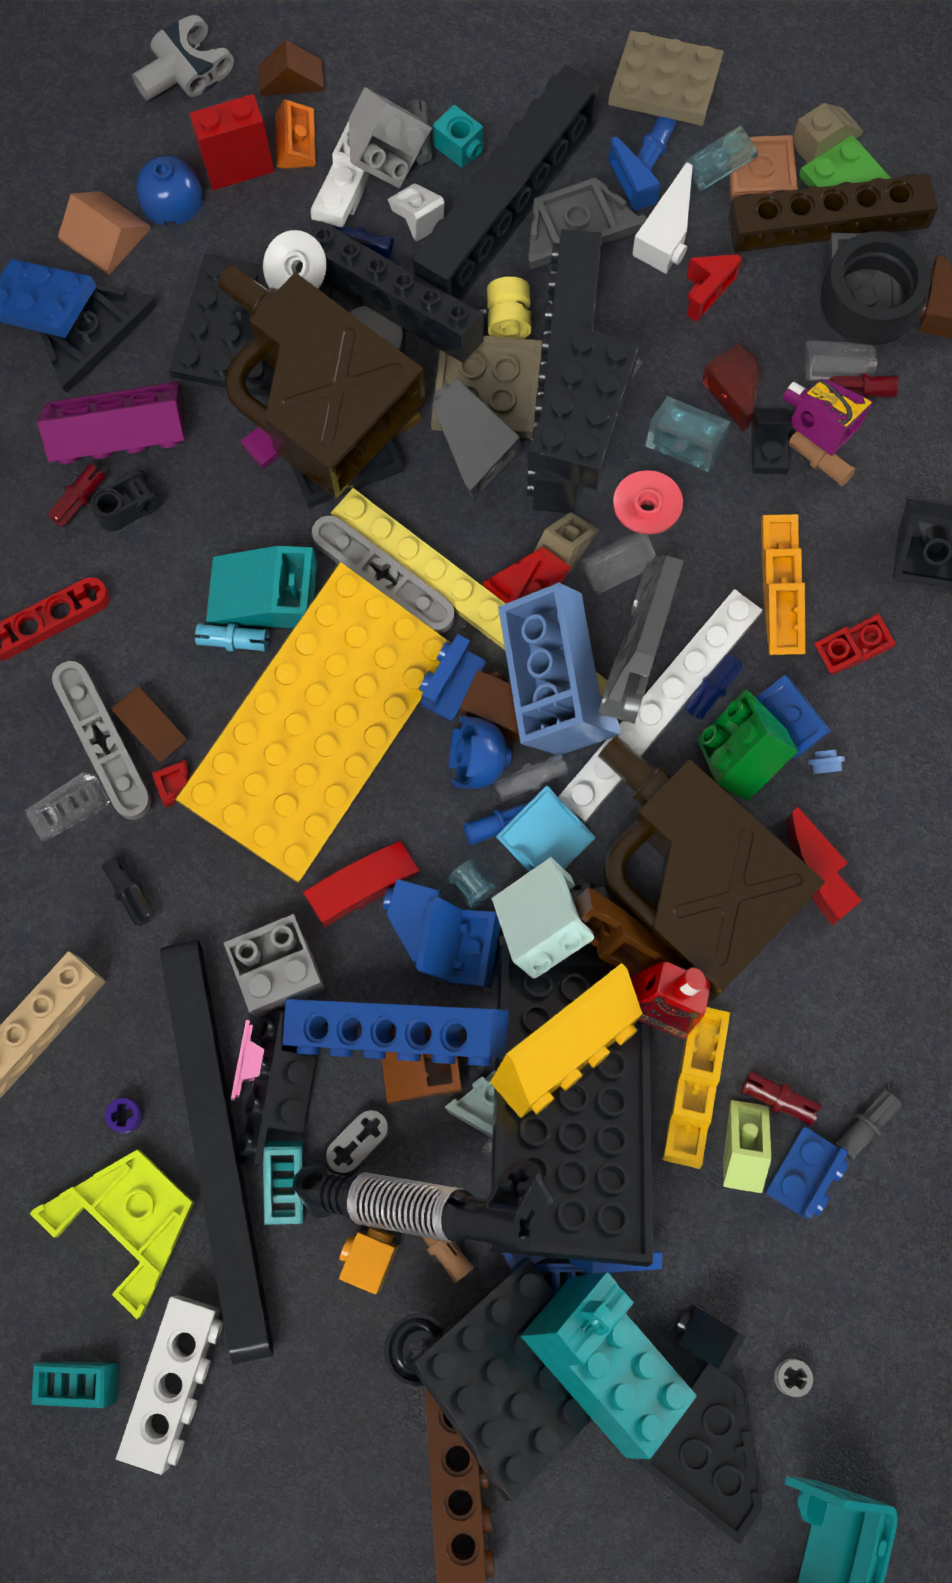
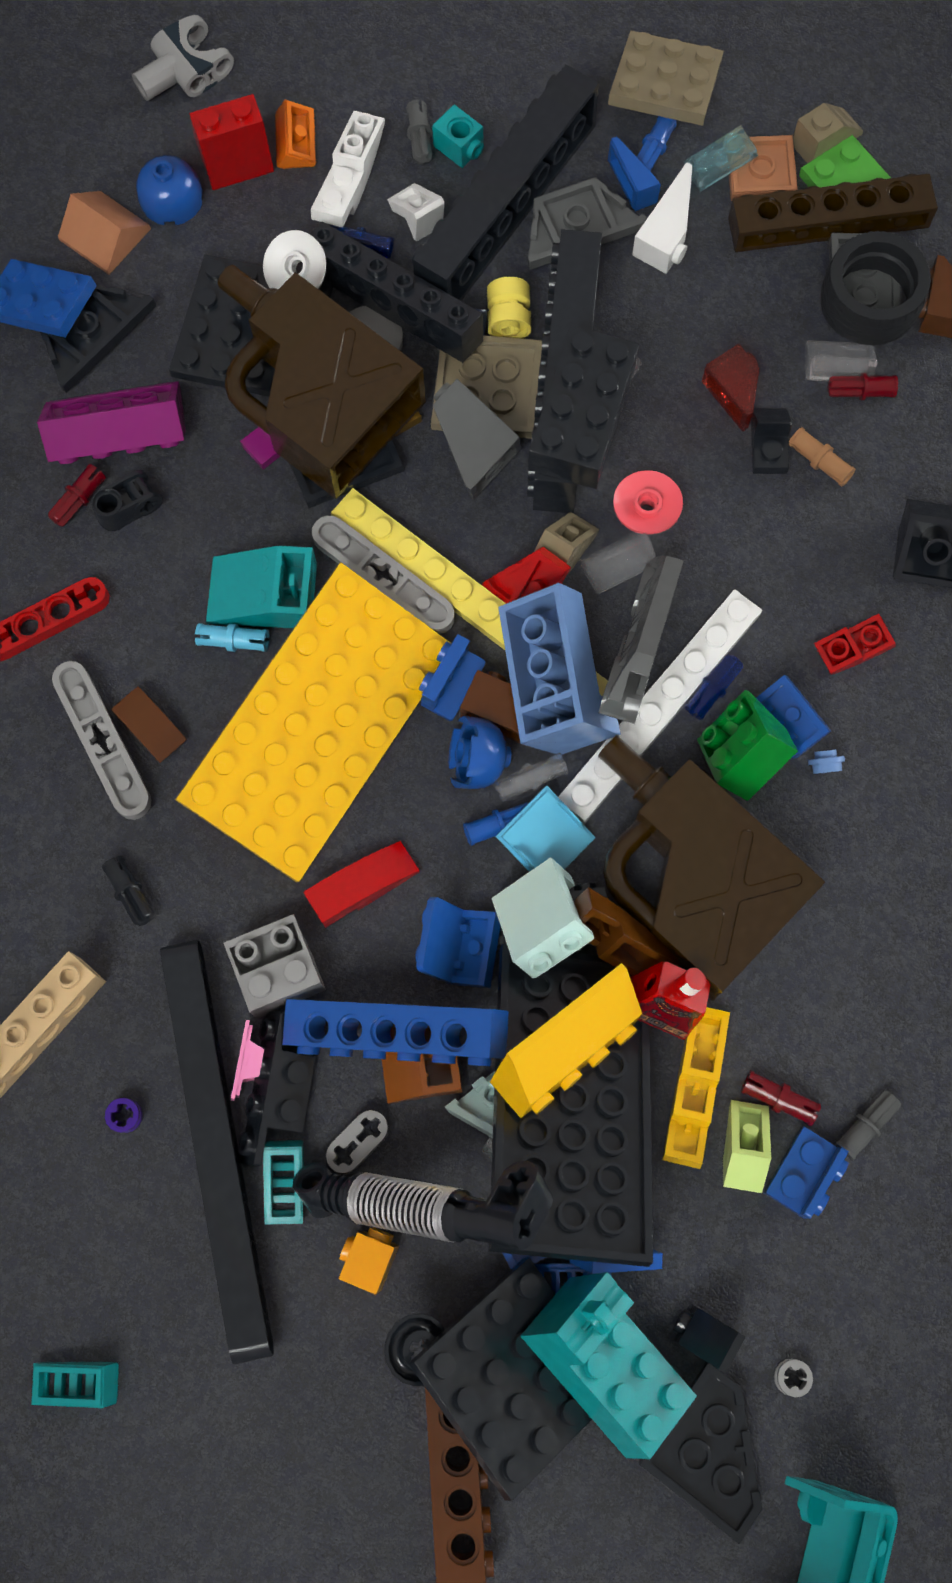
clear slope [25,772,110,842] -> none
neon yellow wing [30,1150,195,1319] -> none
white brick [116,1295,224,1475] -> none
red tile [152,760,190,808] -> none
reddish brown slope [258,40,324,96] -> none
light grey slope [349,87,432,189] -> none
blue slope [383,879,441,966] -> none
medium nougat pin [422,1234,474,1284] -> none
clear light blue bush [448,859,496,908] -> none
clear light blue brick [645,396,731,472] -> none
red slope [686,254,742,322] -> none
light orange slope [761,514,805,655] -> none
magenta torso [783,379,873,456] -> none
red slope [786,807,862,926] -> none

